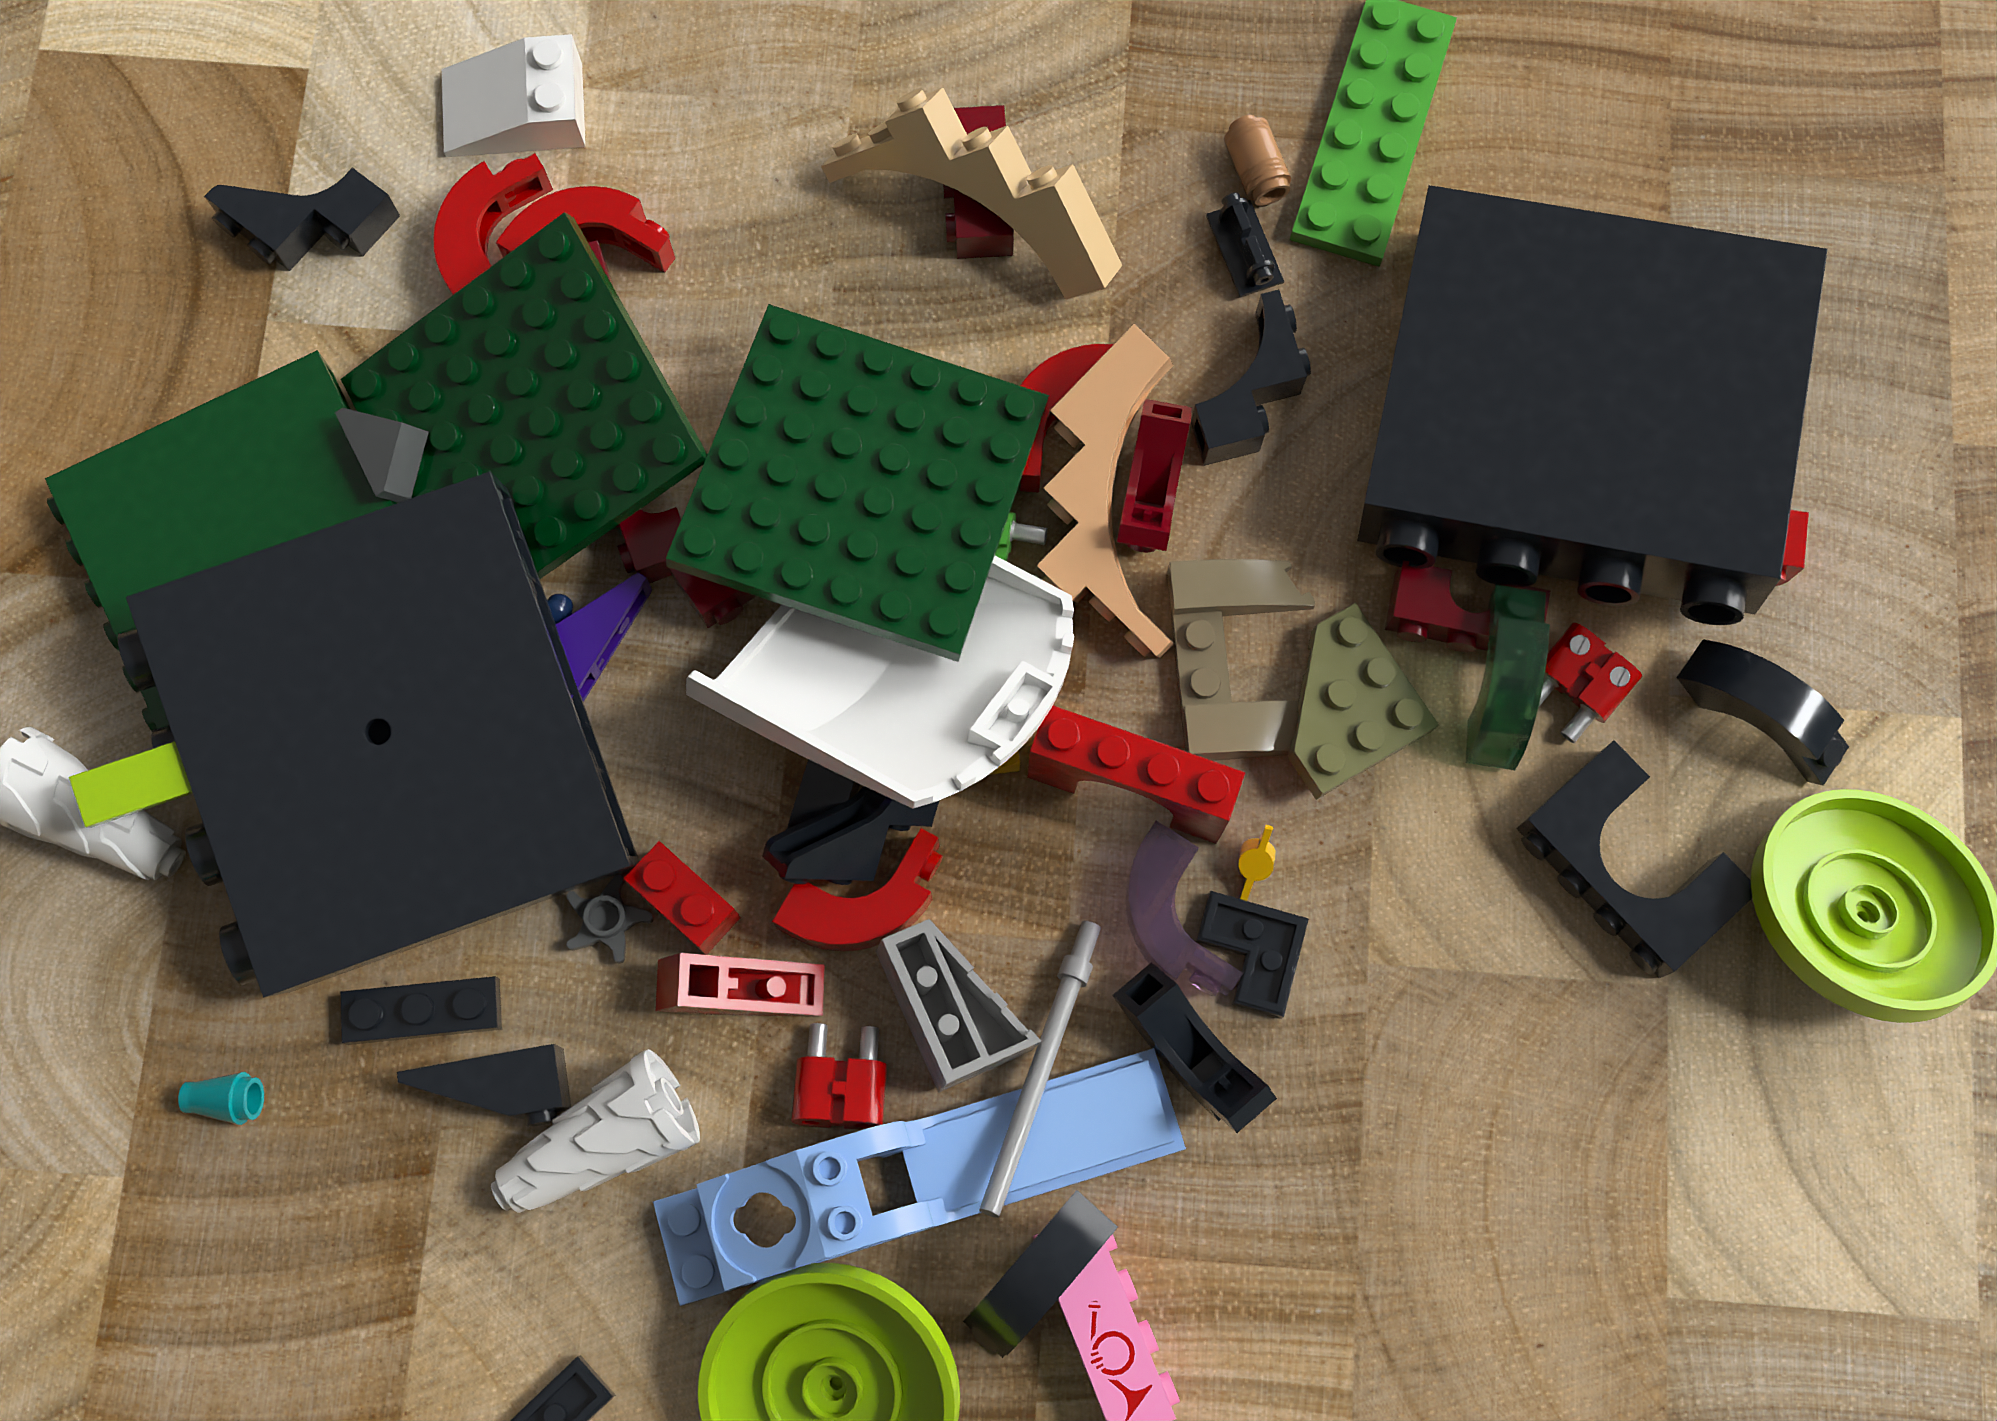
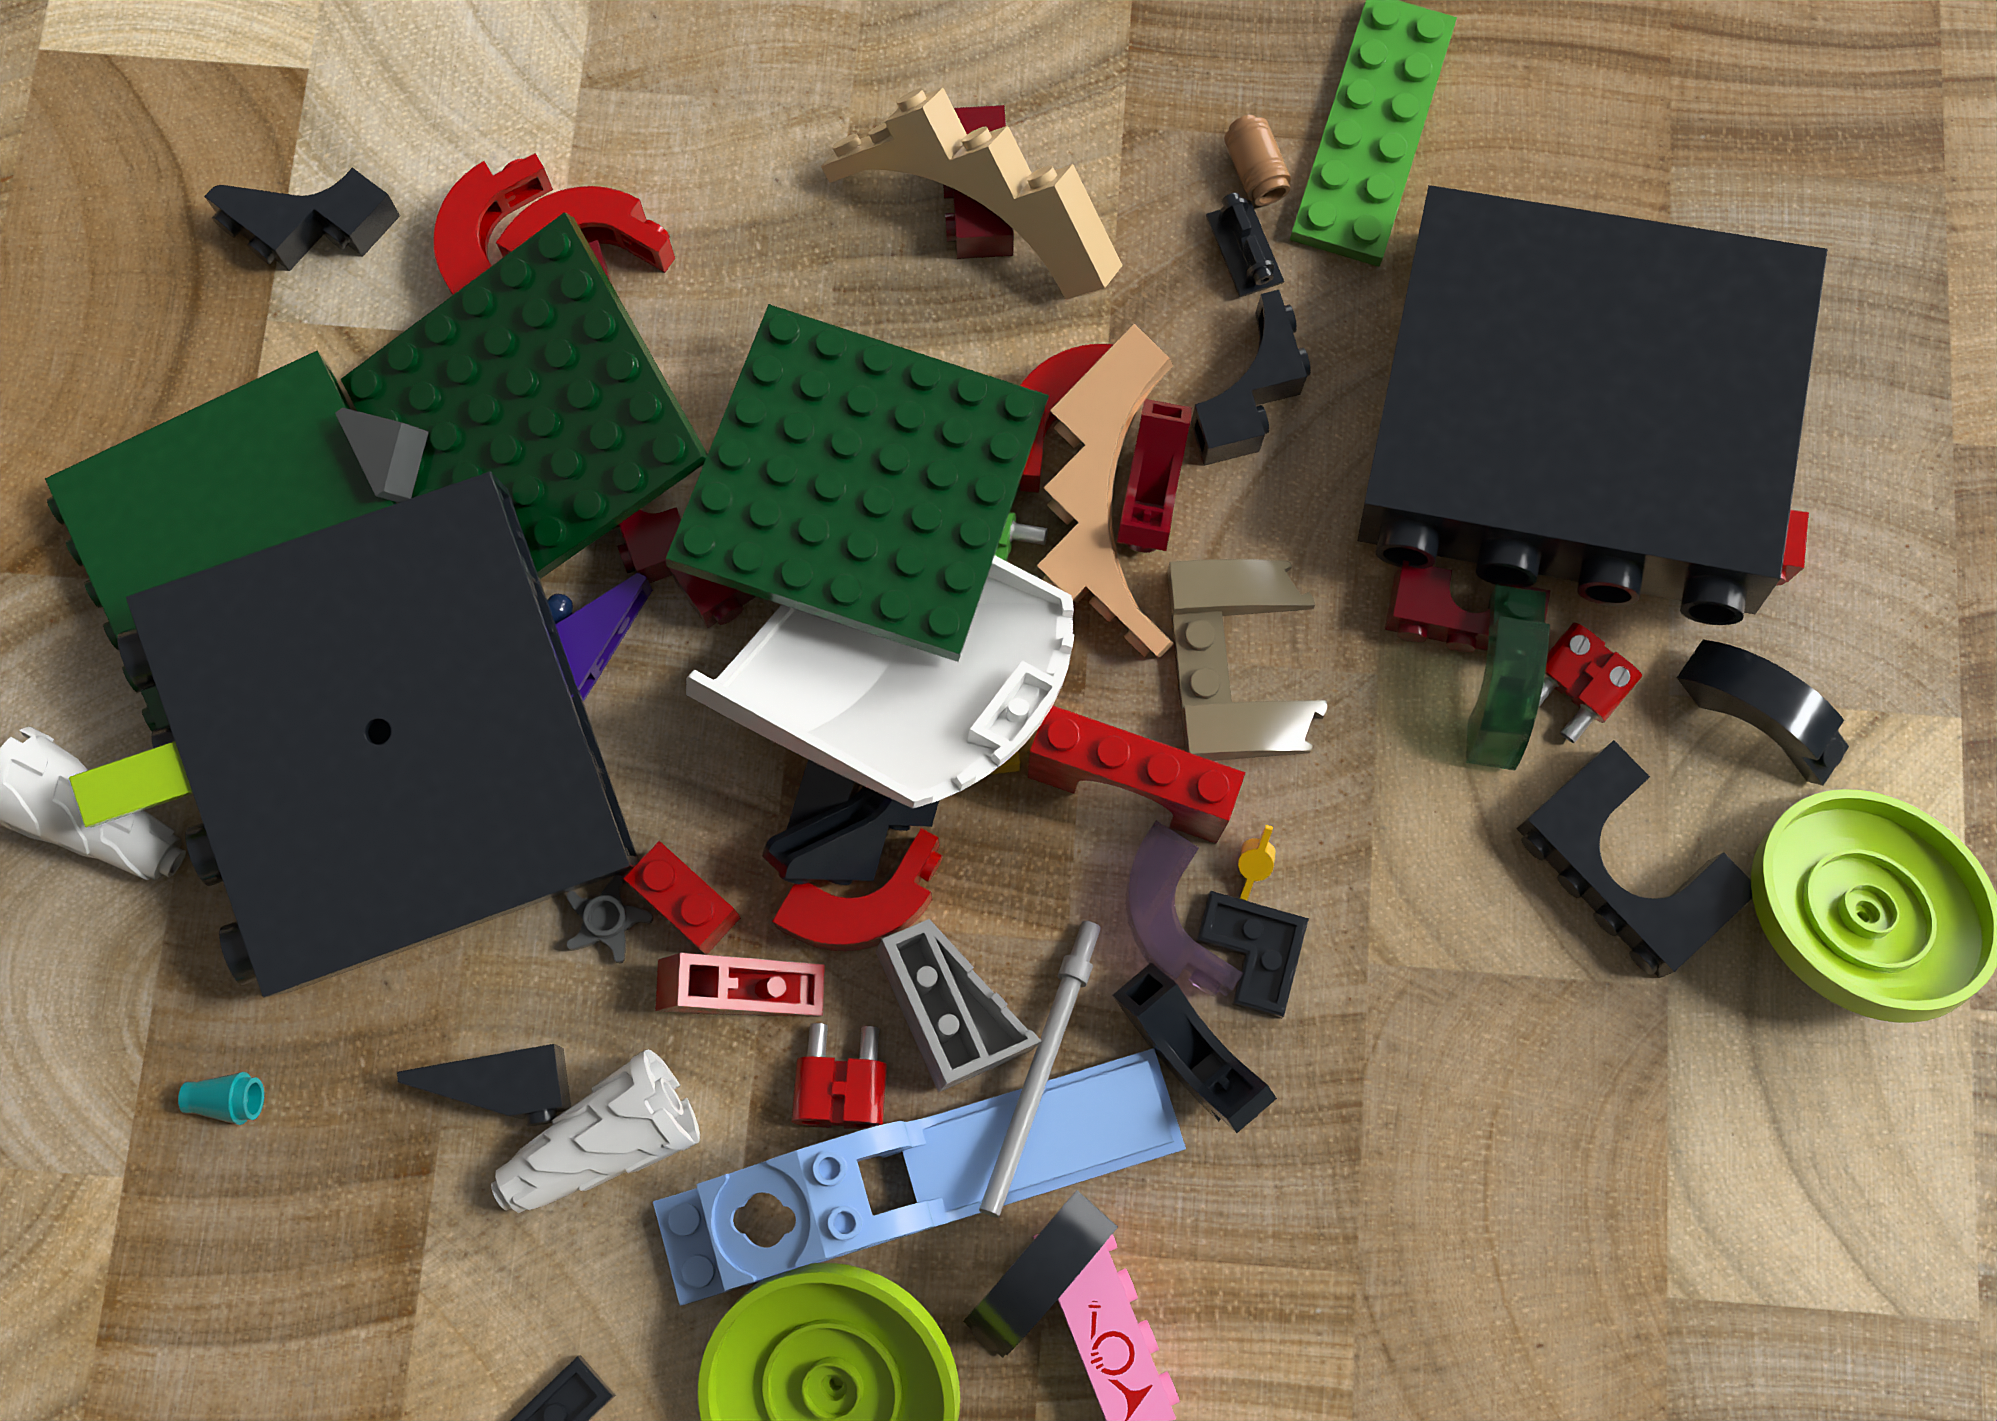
black plate [340,976,502,1045] -> none
white slope [442,34,585,157] -> none
olive plate [1288,603,1439,800] -> none

